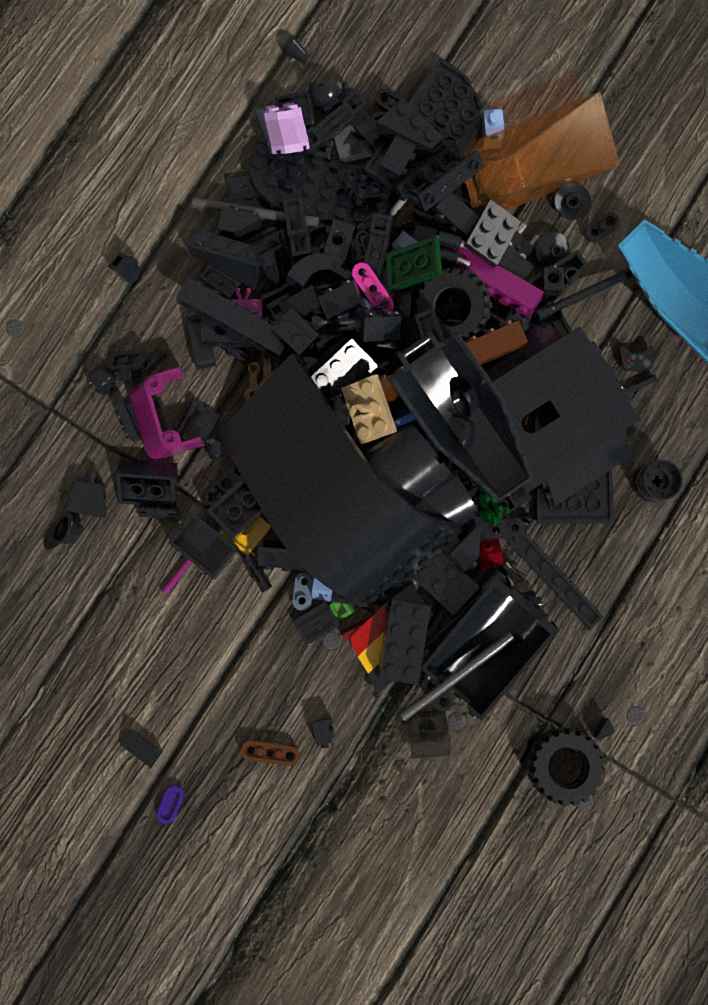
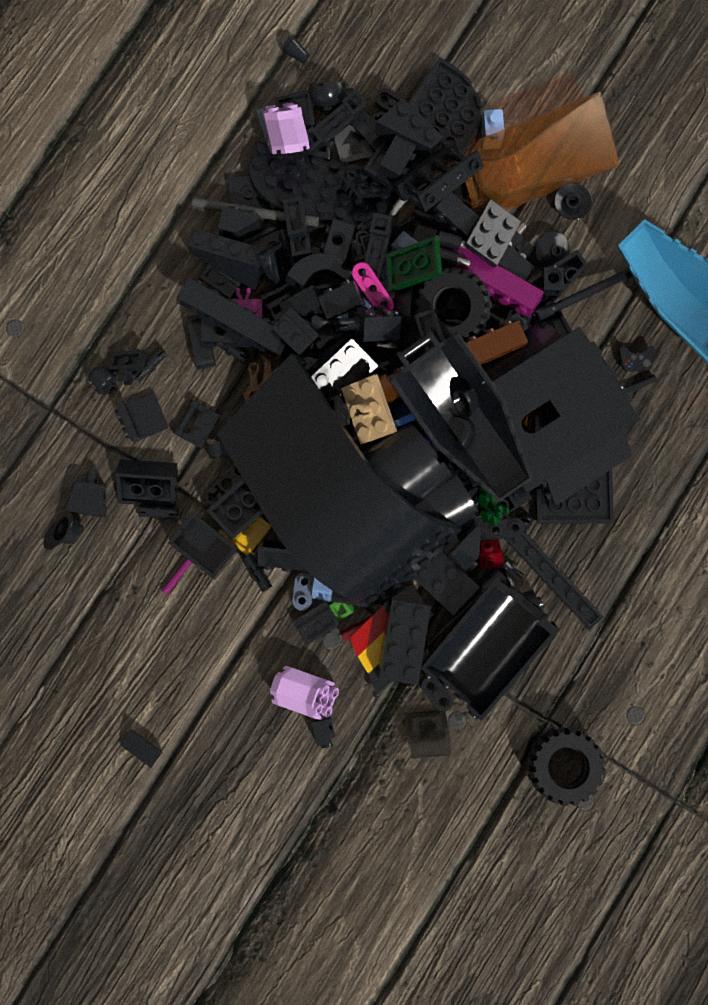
black brick [107,252,142,284] -> none
magenta windscreen [130,367,205,460] -> none
dark purple tile [156,784,185,824] -> none
reddish brown plate [241,740,300,766] -> none
dark grey piece [399,631,515,721] -> none
black plate [585,212,620,243] -> none
black slope [593,717,615,741] -> none
black wheel [633,460,683,502] -> none
none -> lavender brick [270,666,339,720]

